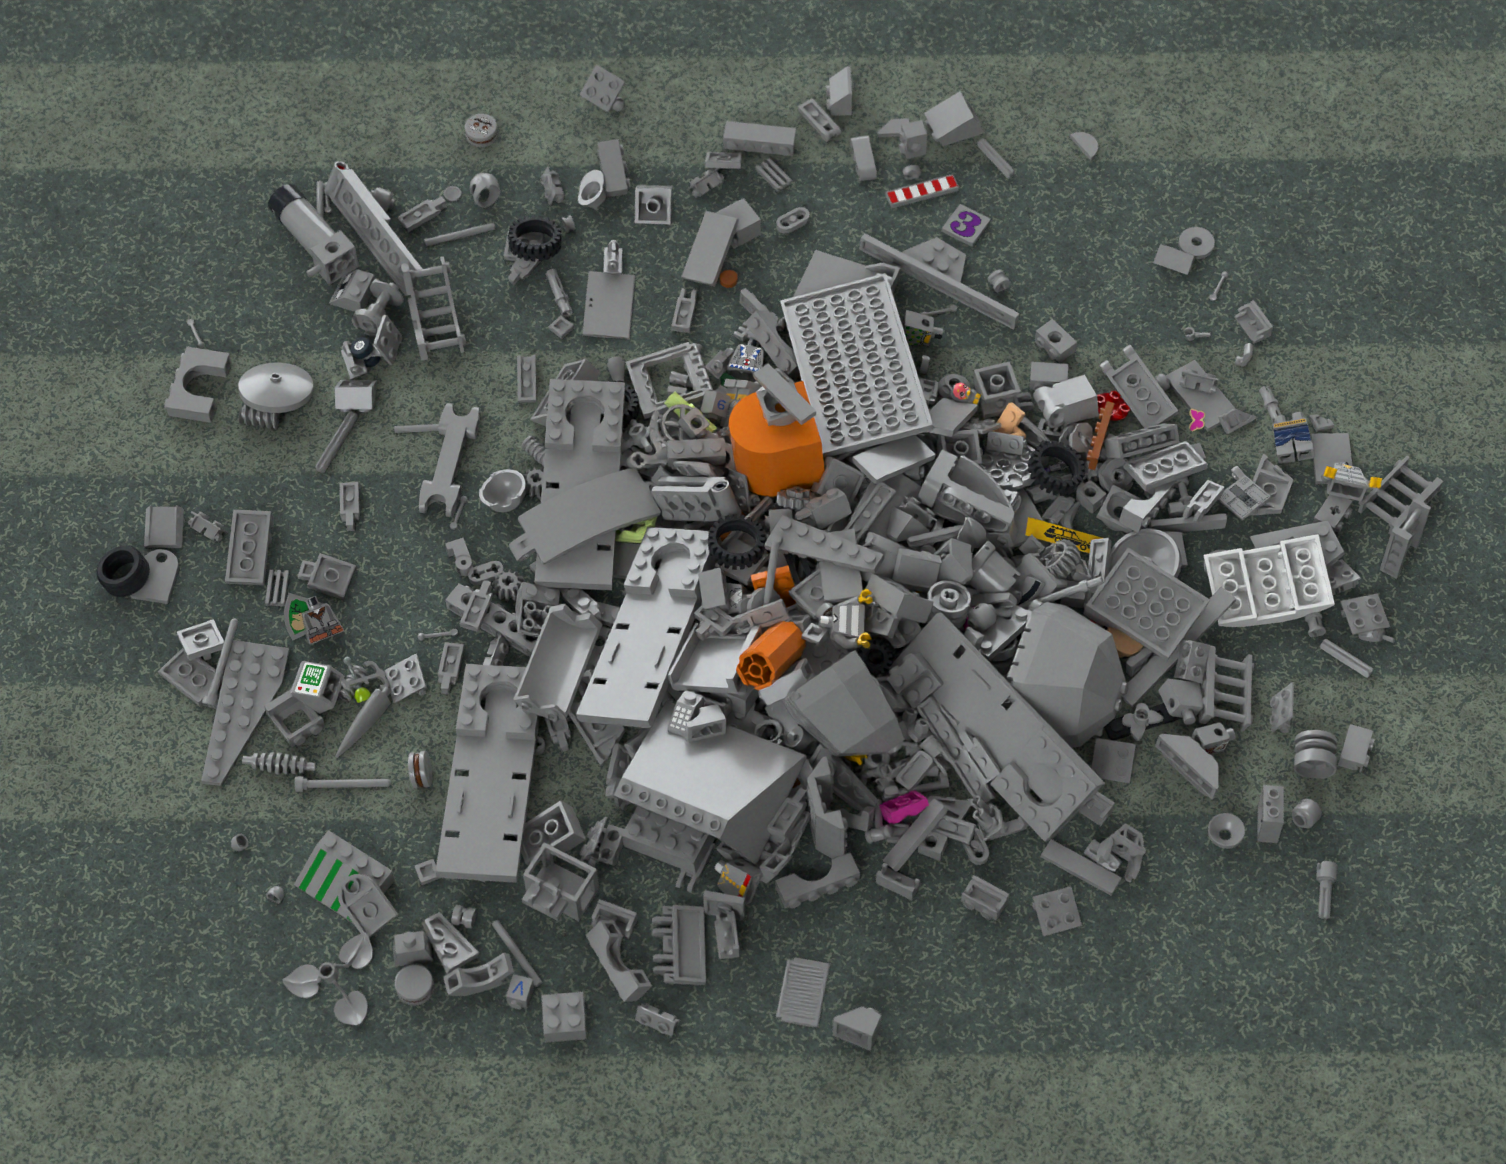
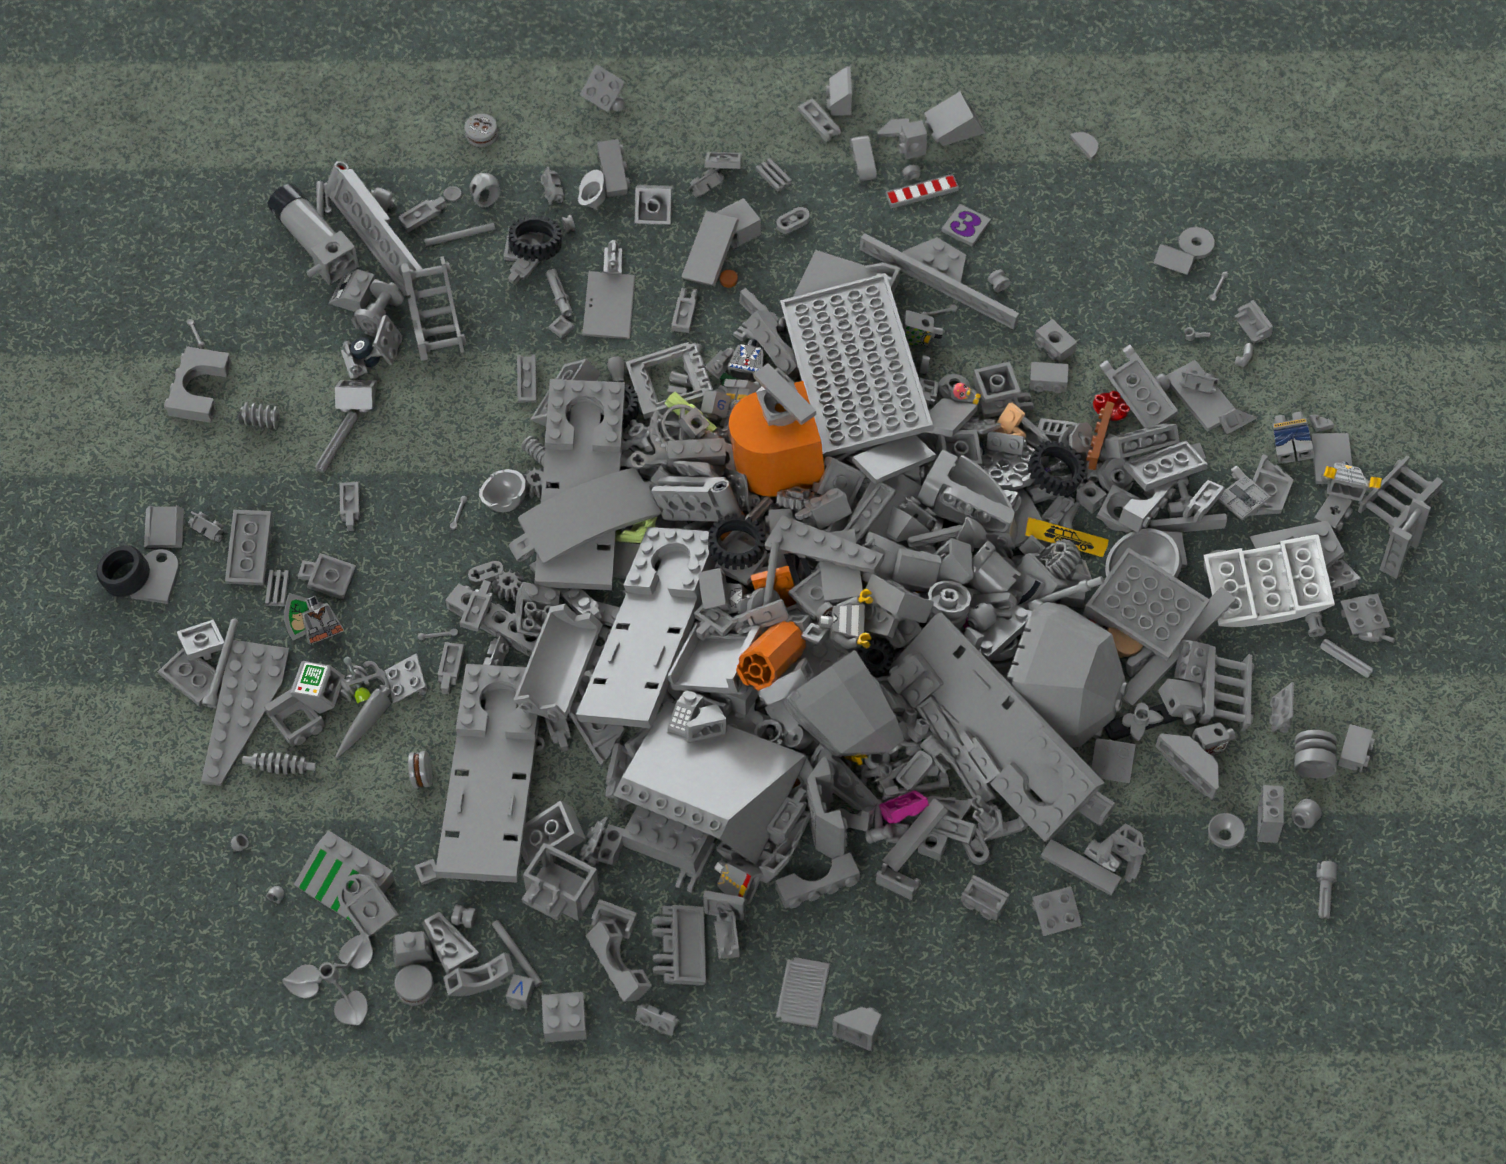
light grey dish [239,363,313,413] -> none
light grey piece [295,776,391,792] -> none
light grey bar [394,424,439,433] -> none
light grey piece [419,403,480,517] -> none
light grey leg [445,538,473,576] -> none
light grey brick [723,121,796,156] -> none
light grey axle [977,138,1015,178] -> none
light grey piece [1033,375,1099,428] -> none
light grey plate [1084,538,1112,609] -> none
dark pink sticker [1189,408,1205,432] -> none
light grey pin [1259,386,1282,422] -> none

